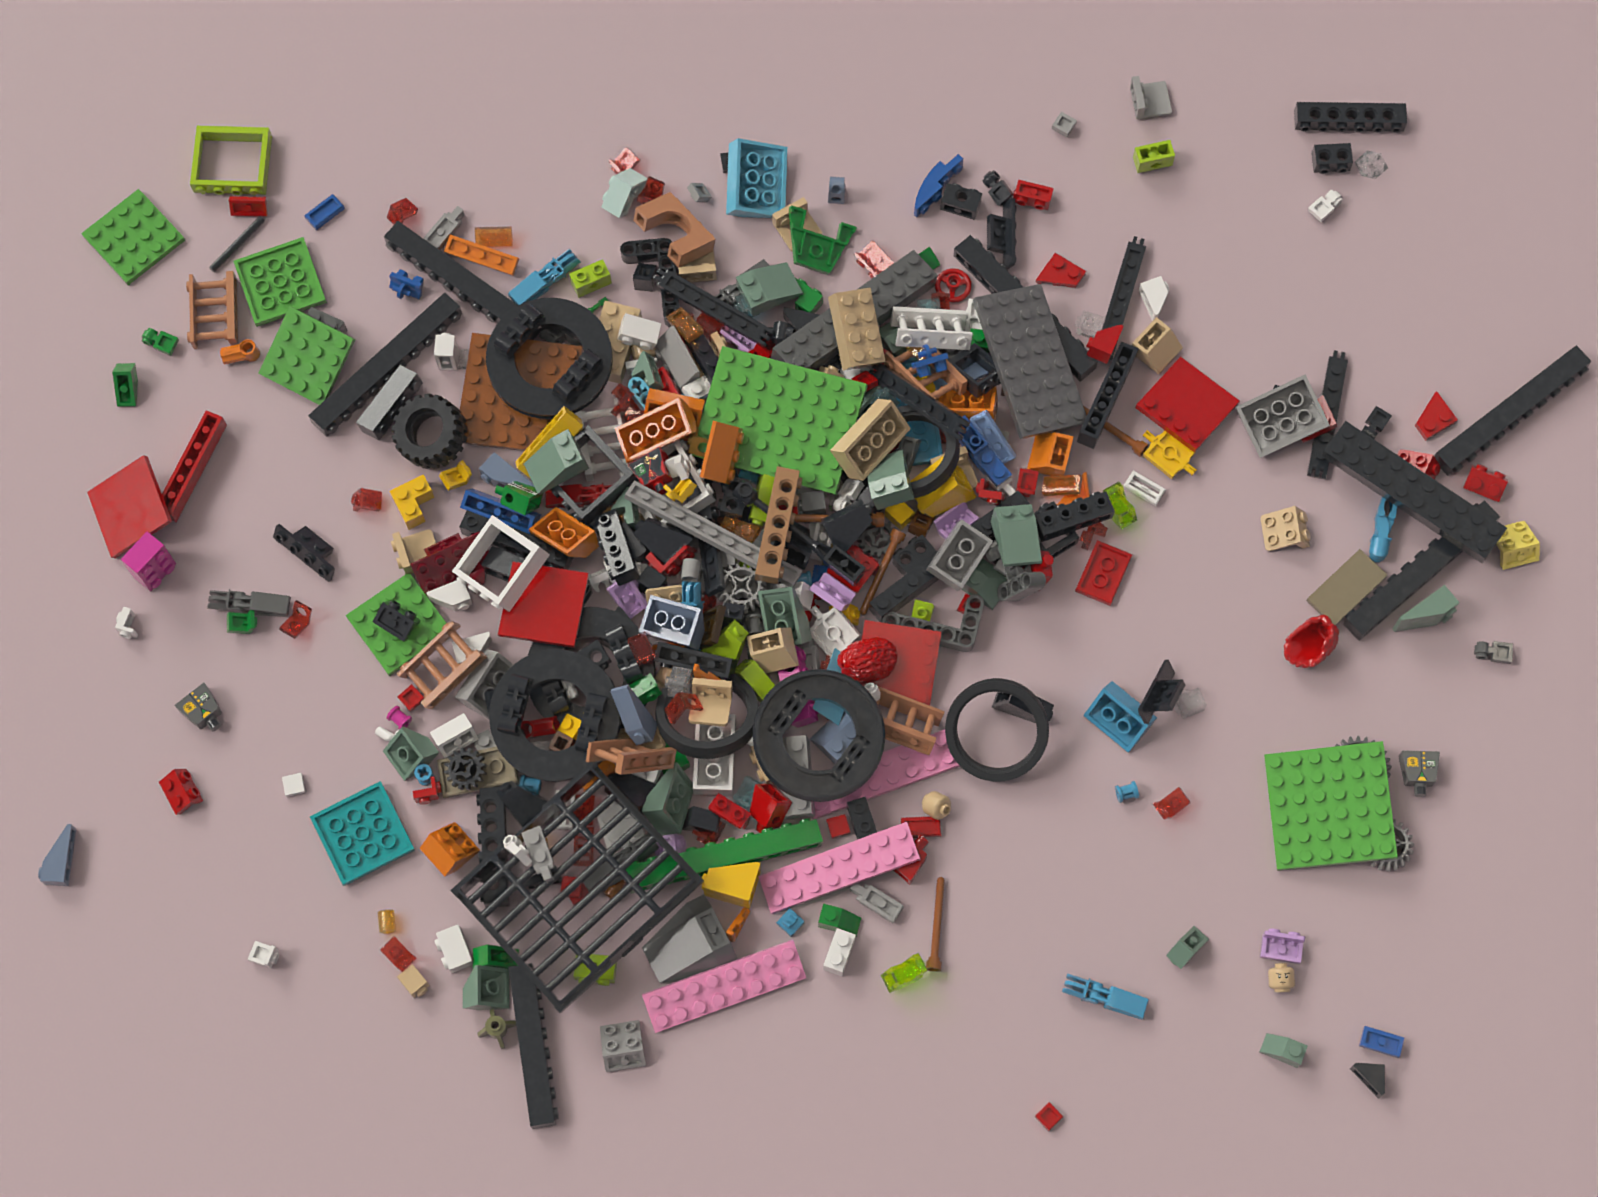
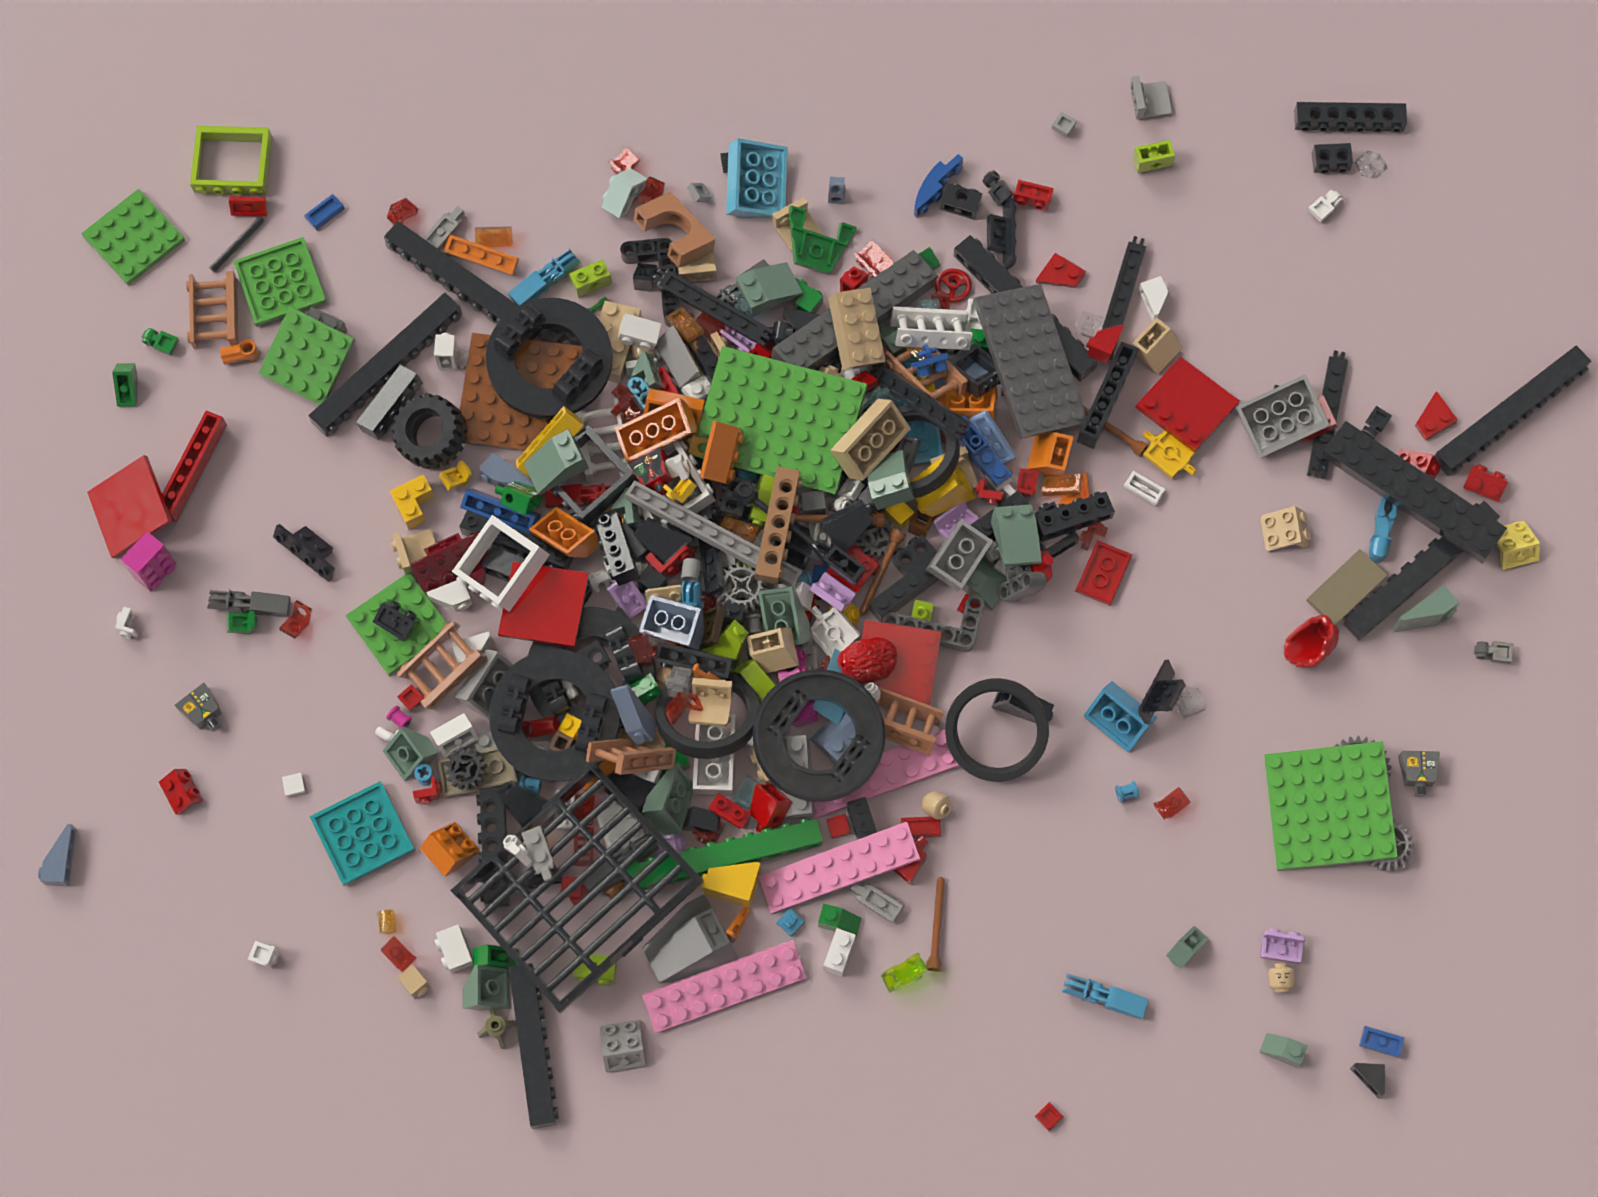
clear red bracket [351,488,382,512] -> none
blue hips [389,269,424,299] -> none
clear neon green brick [1103,481,1138,529] -> none
none -> red brick [840,266,868,292]

